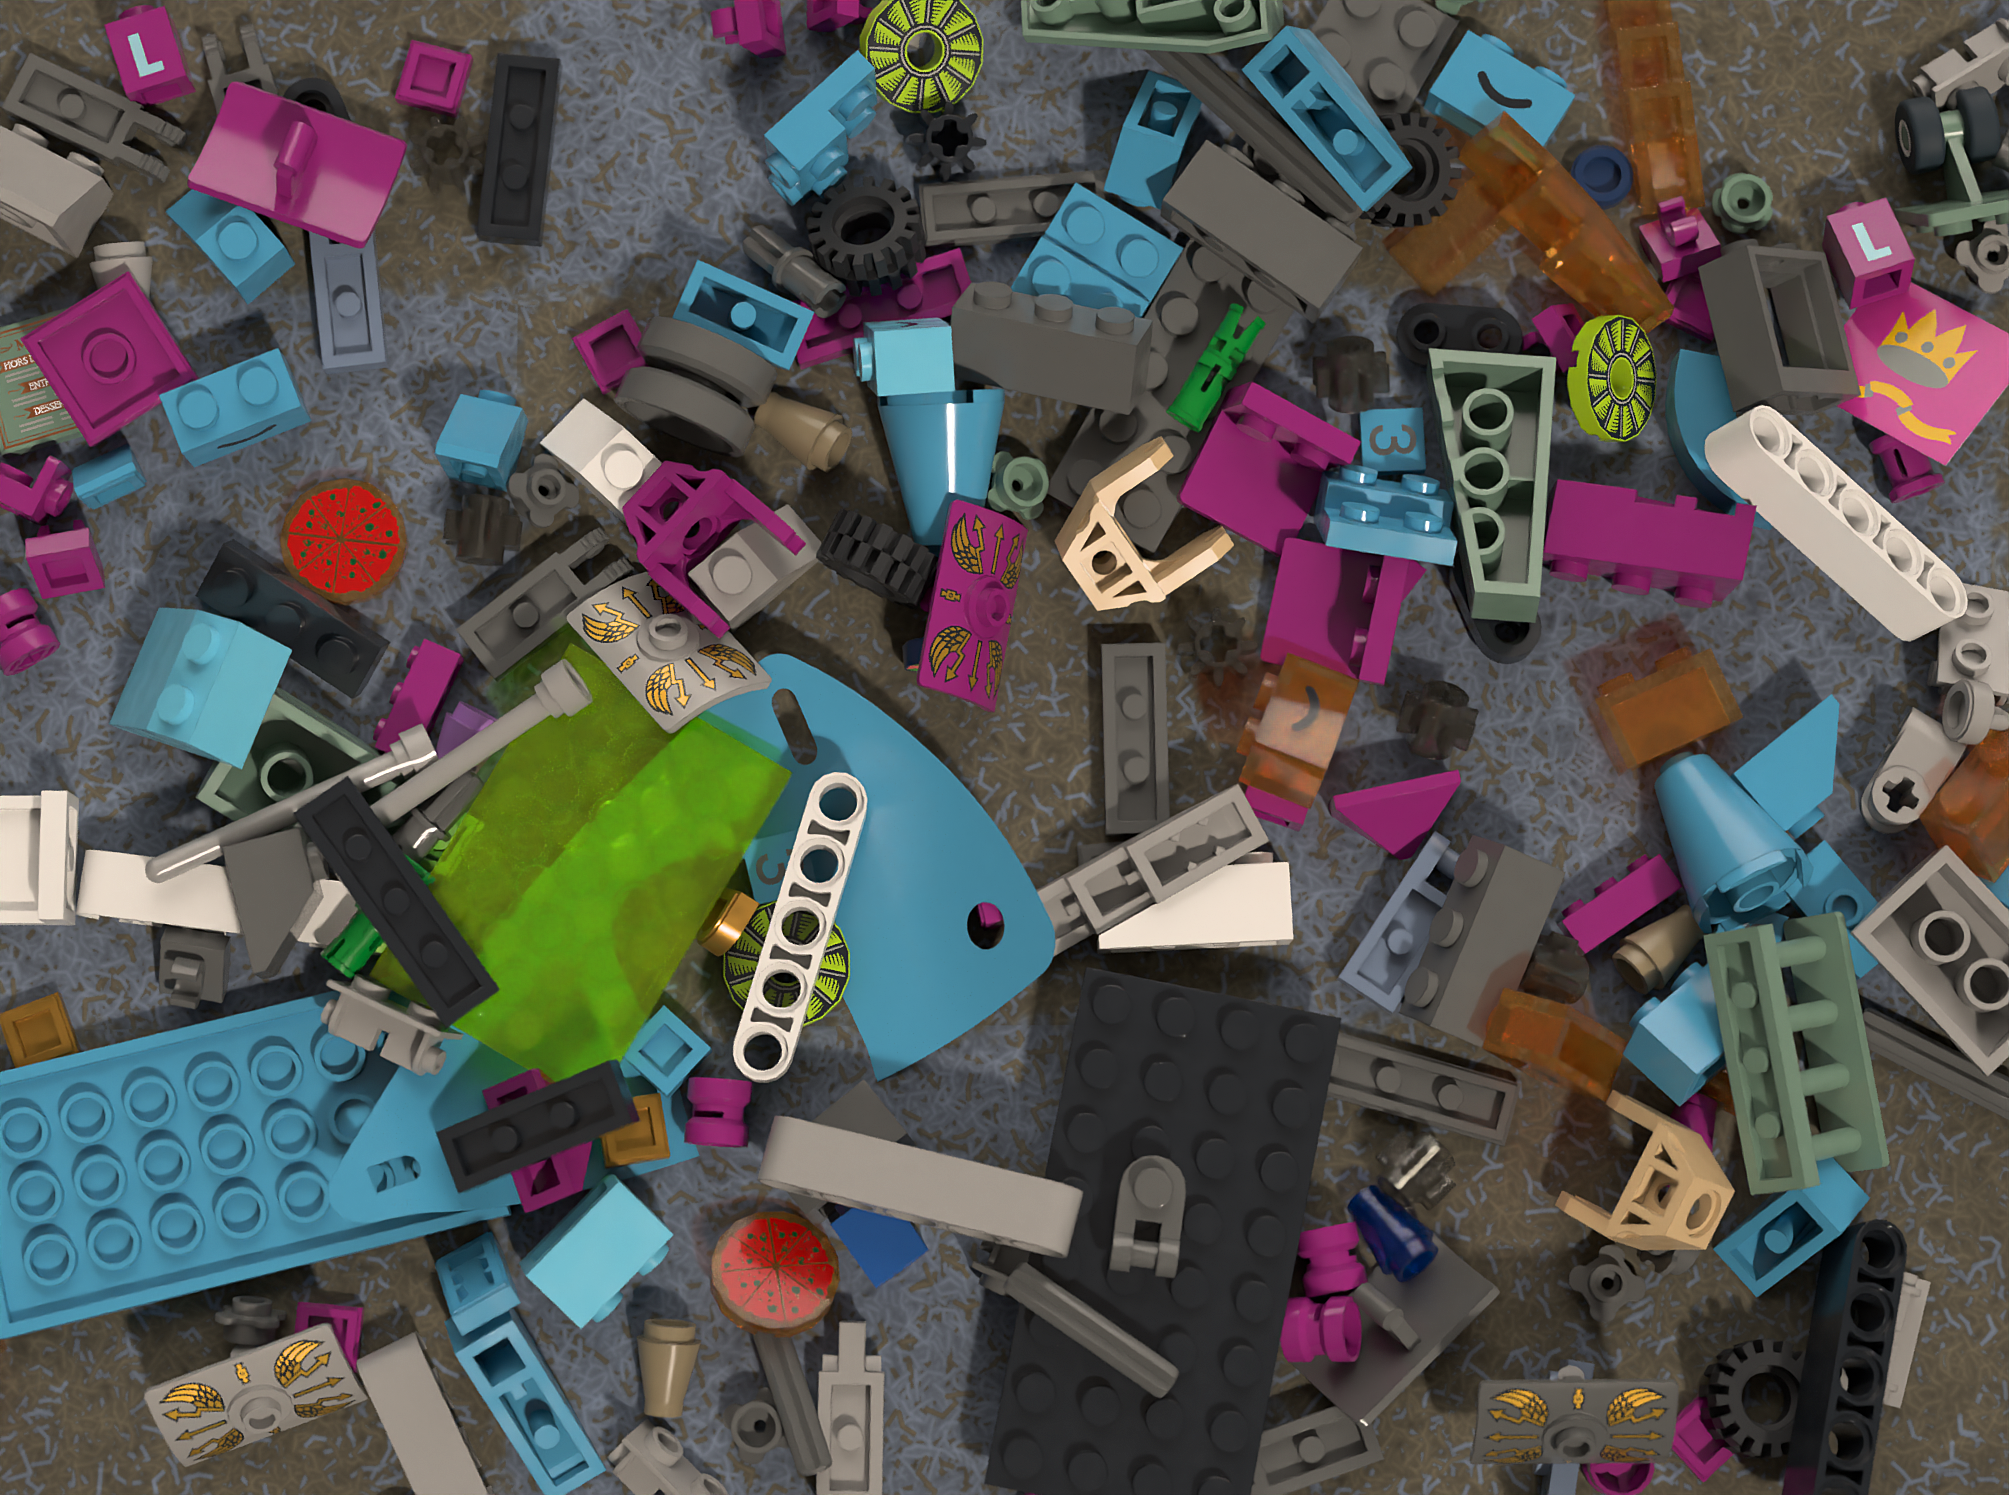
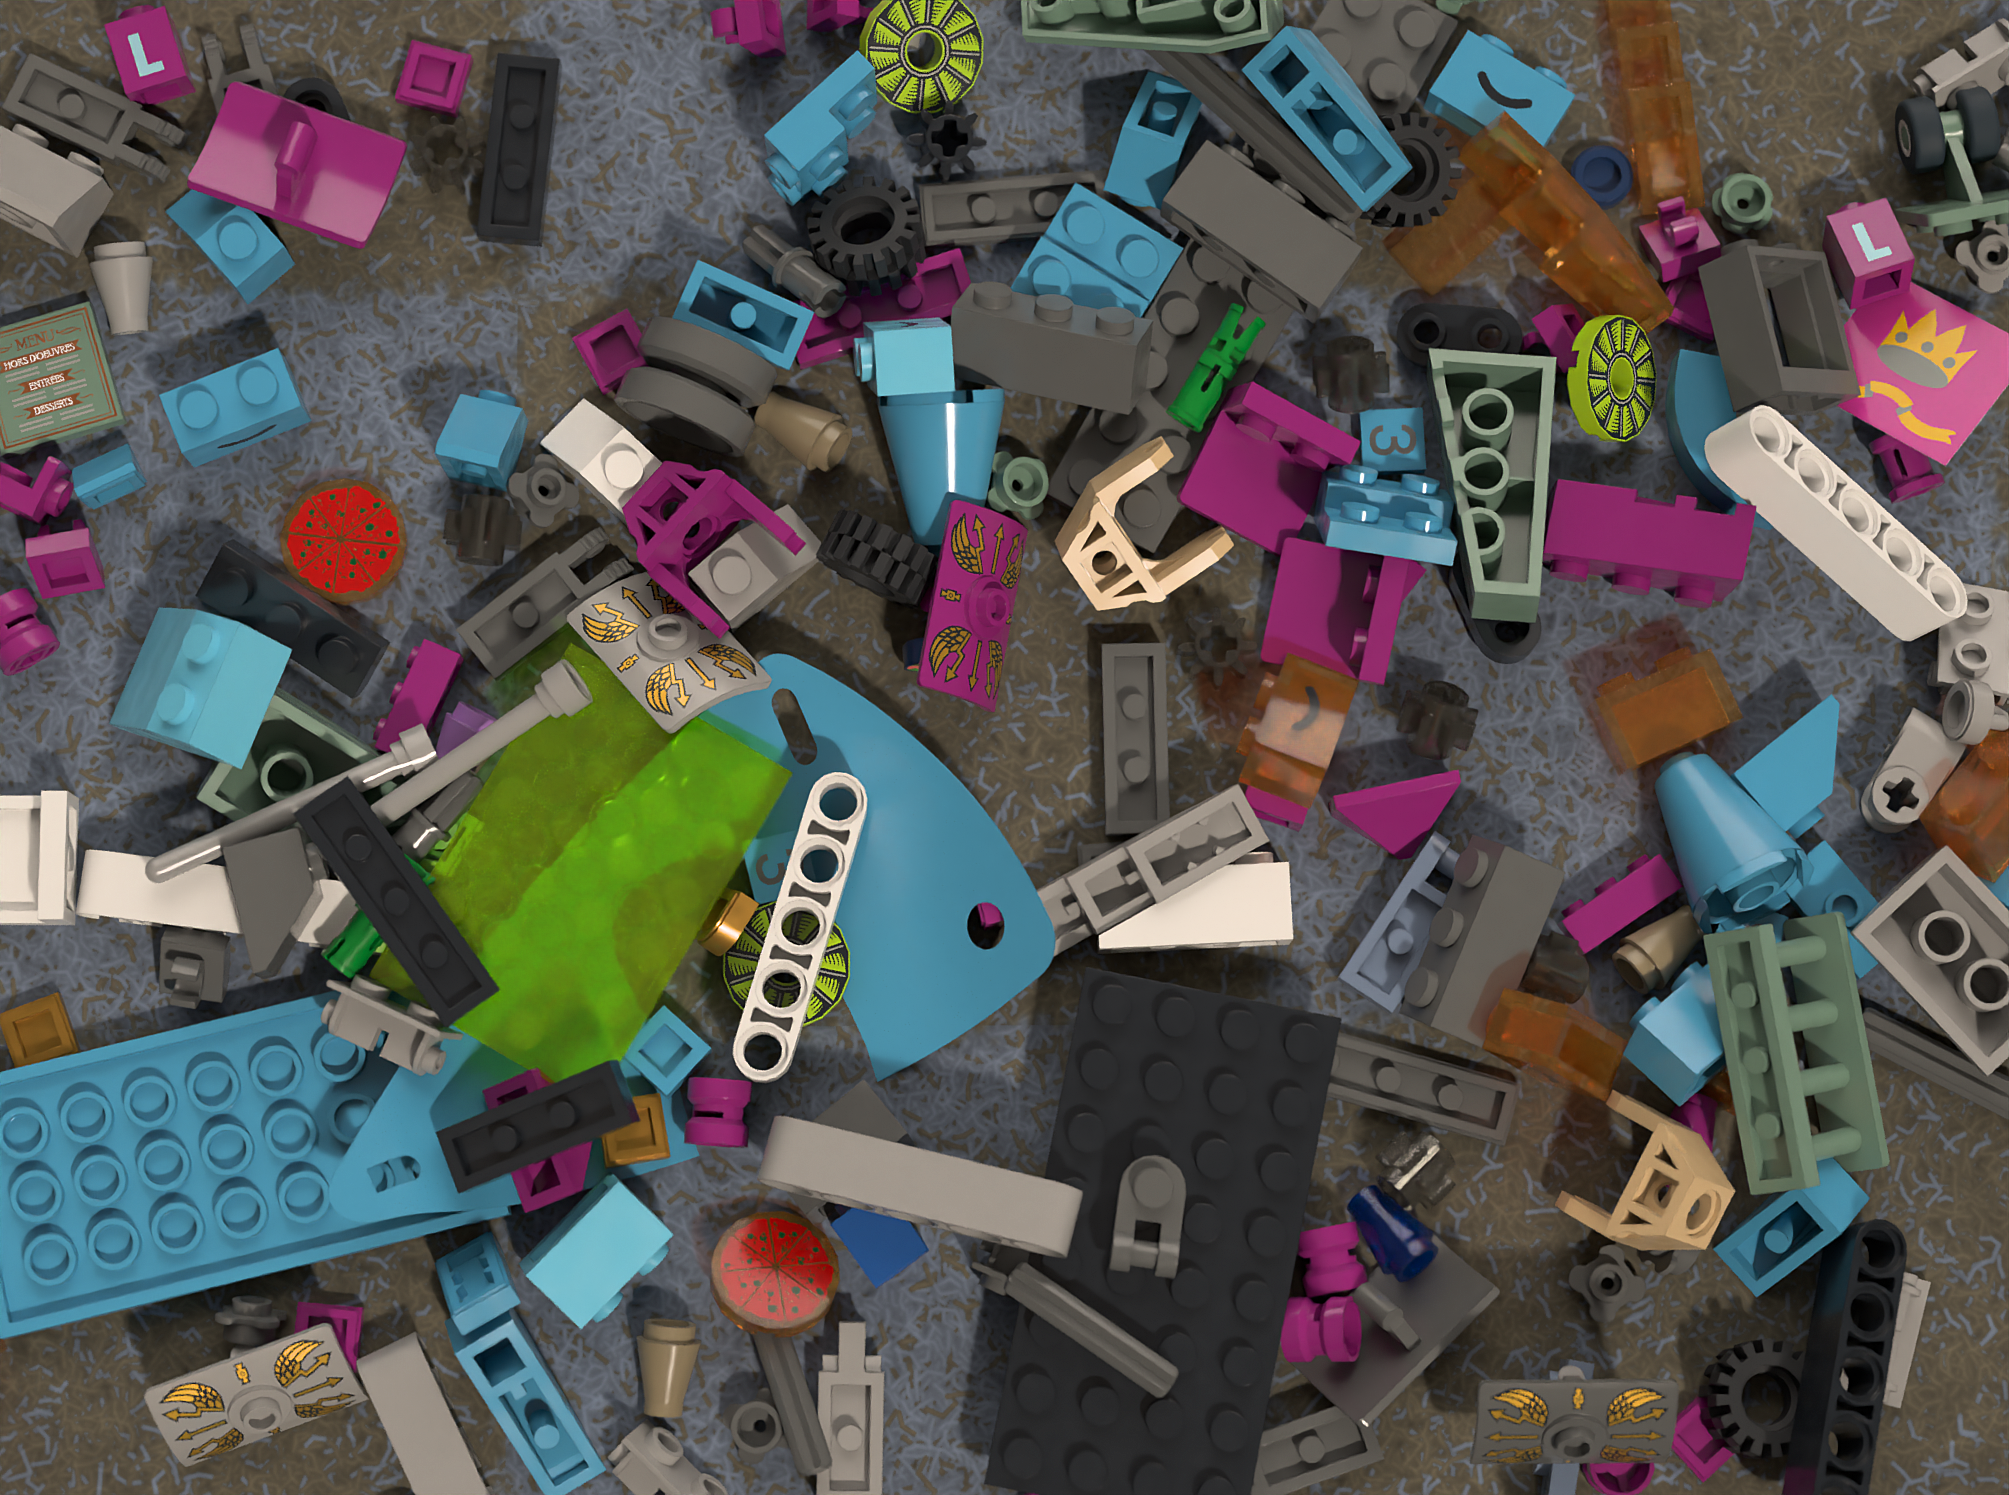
magenta tile [20,271,200,447] -> none
sand blue plate [309,227,389,375] -> none

